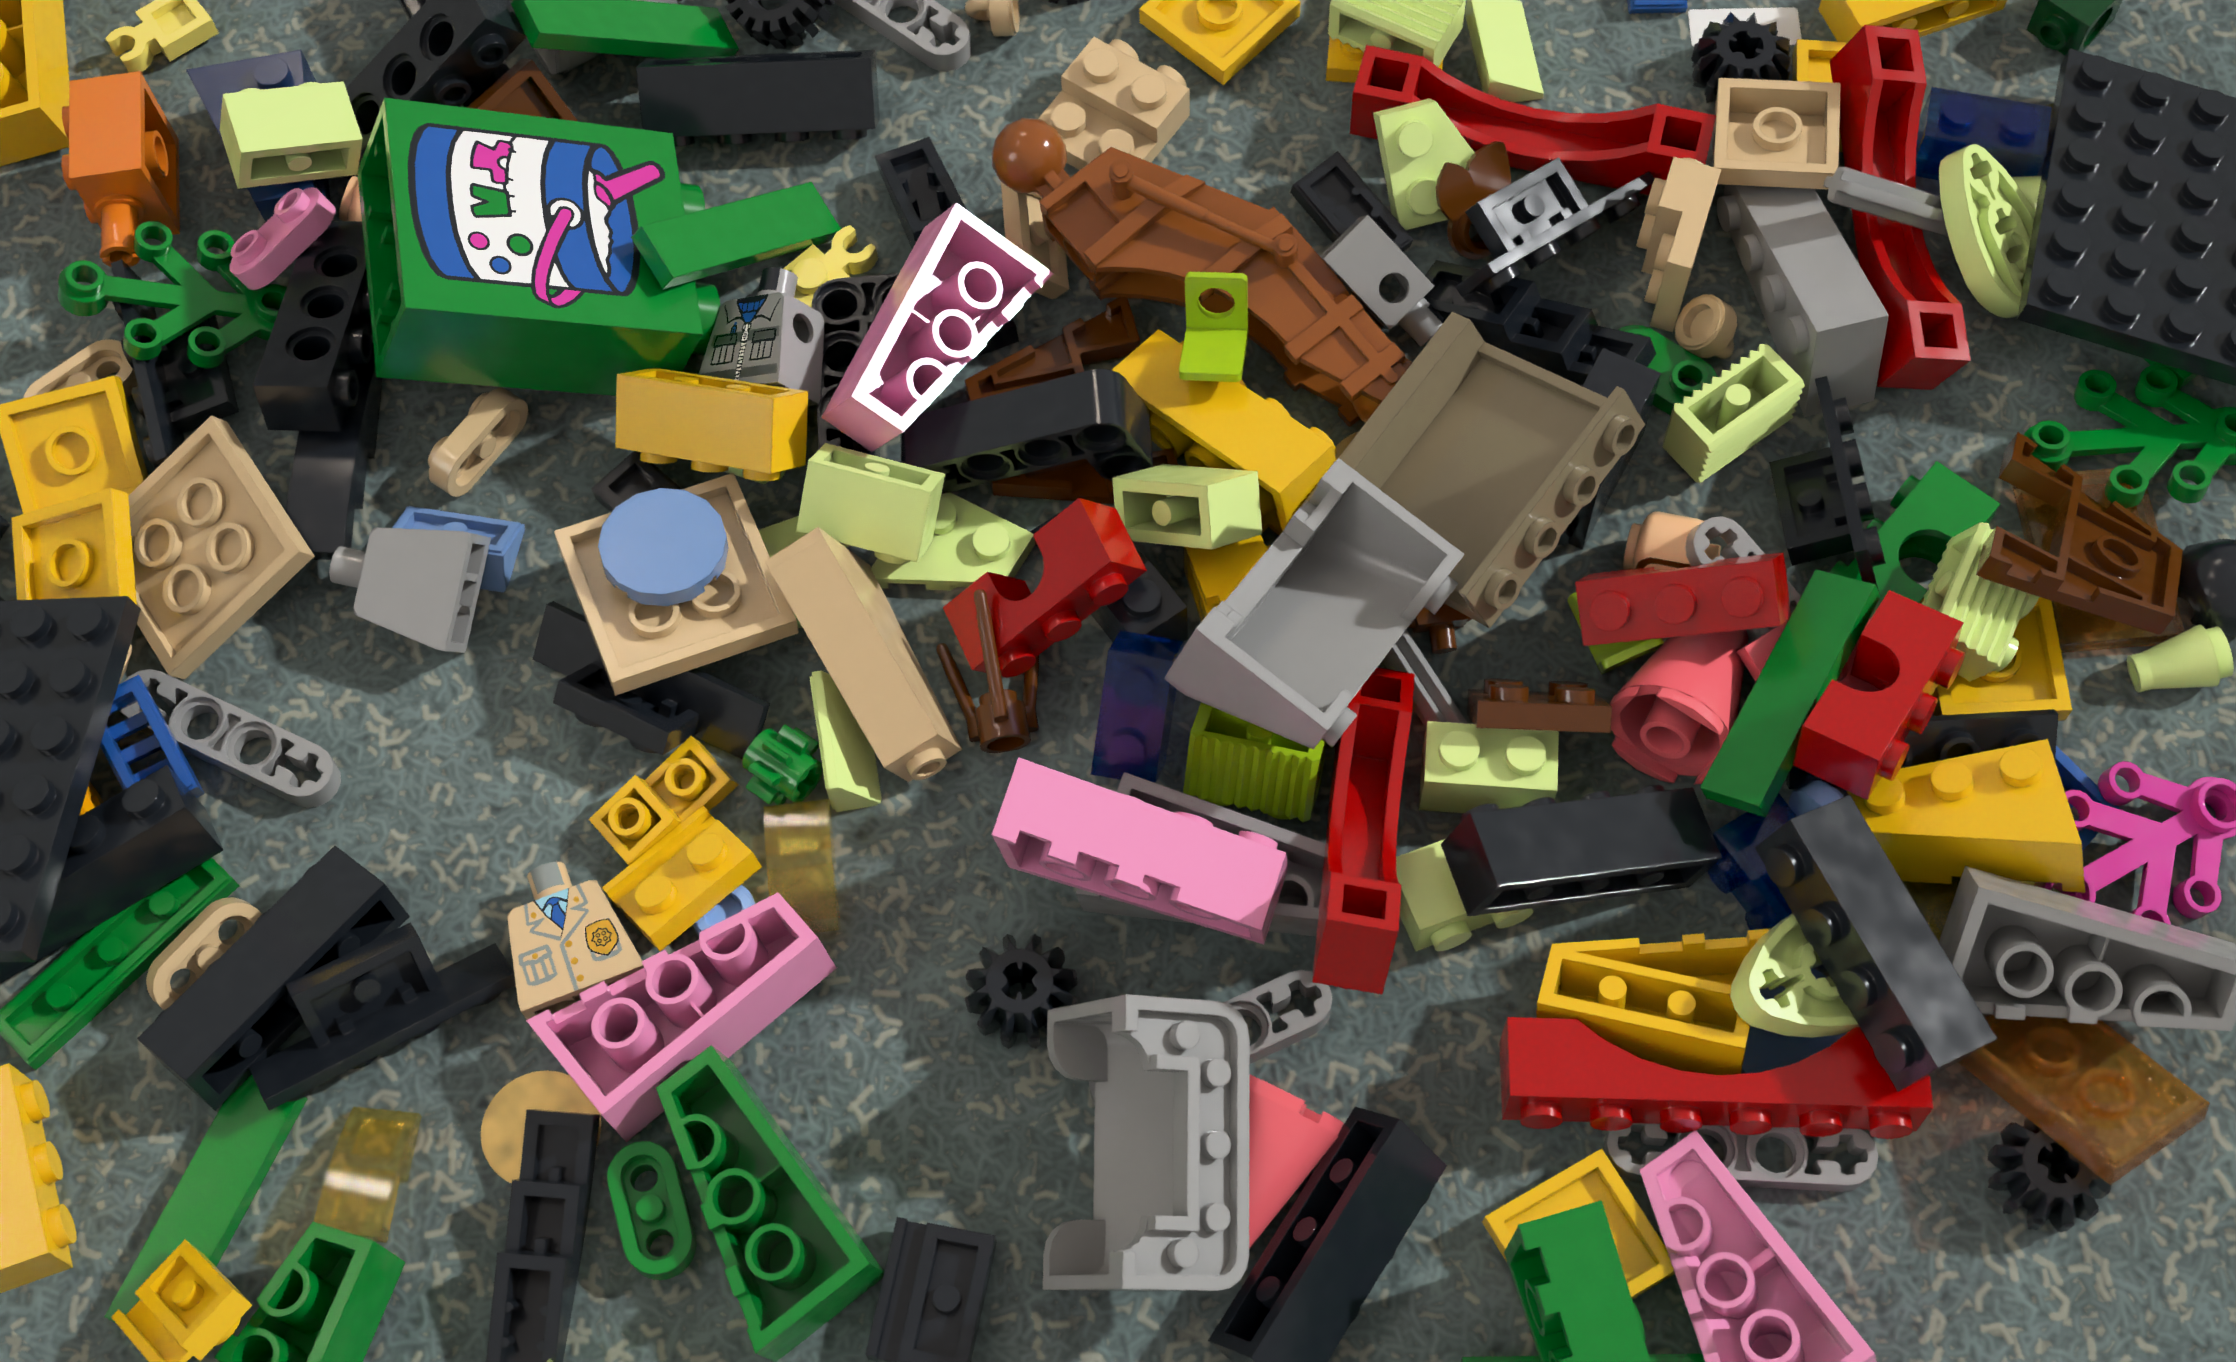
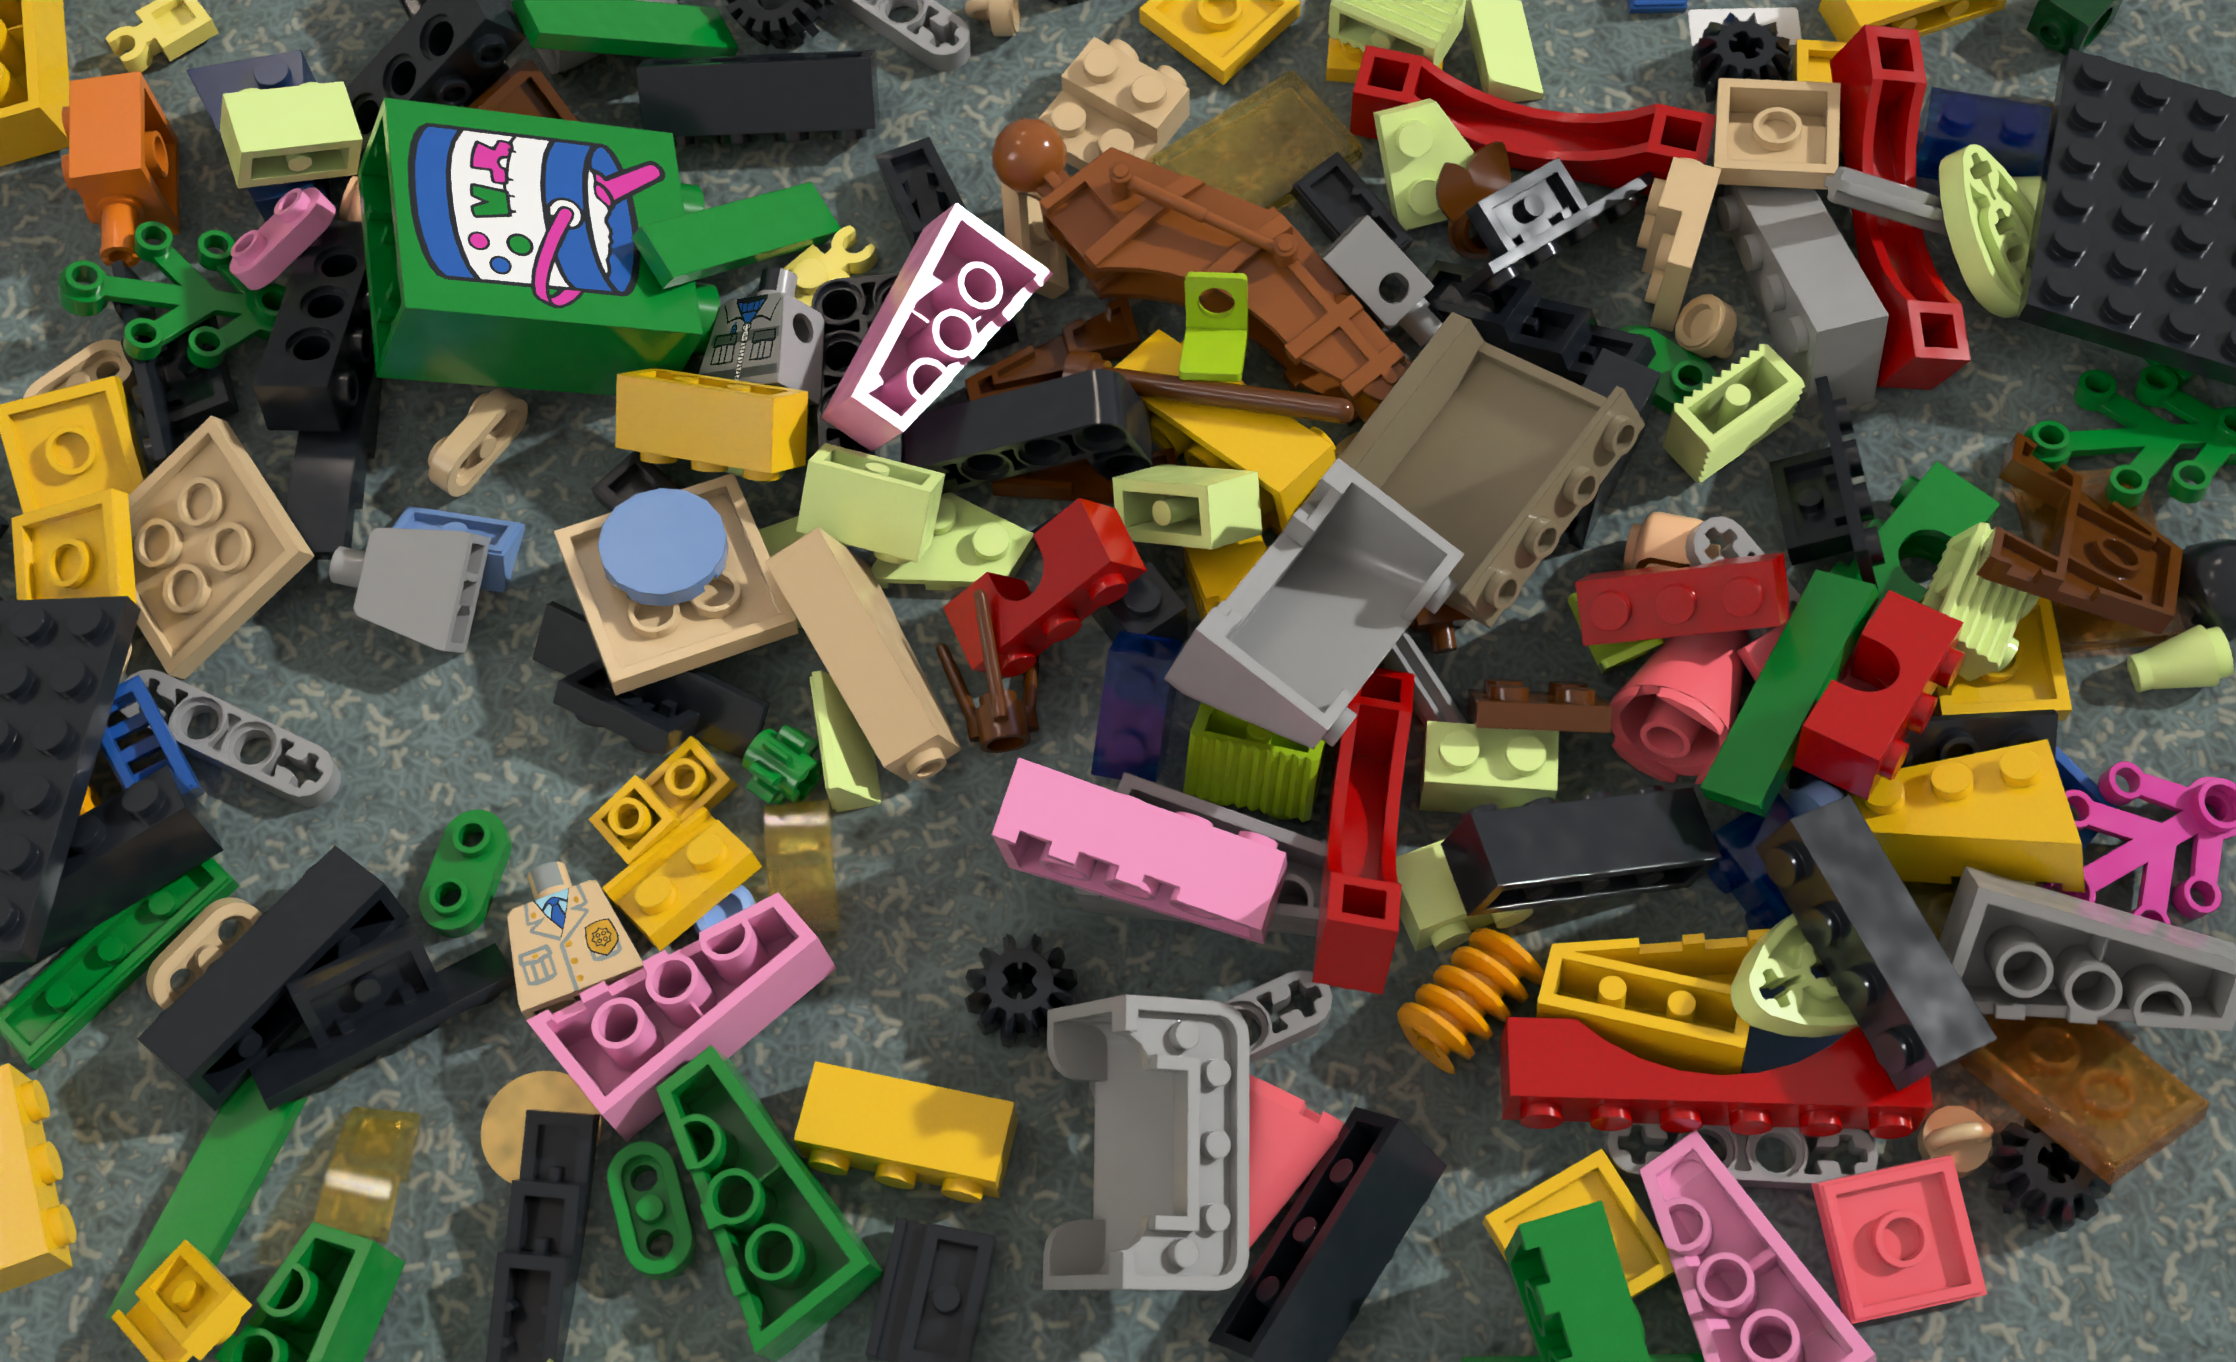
none -> green plate [419,810,512,938]
none -> yellow brick [794,1061,1018,1203]
none -> reddish brown piece [1062,350,1354,424]
none -> clear yellow tile [1153,69,1363,211]
none -> light orange piece [1397,928,1545,1075]
none -> coral plate [1811,1155,1987,1324]
none -> tan tile [1917,1106,1993,1178]

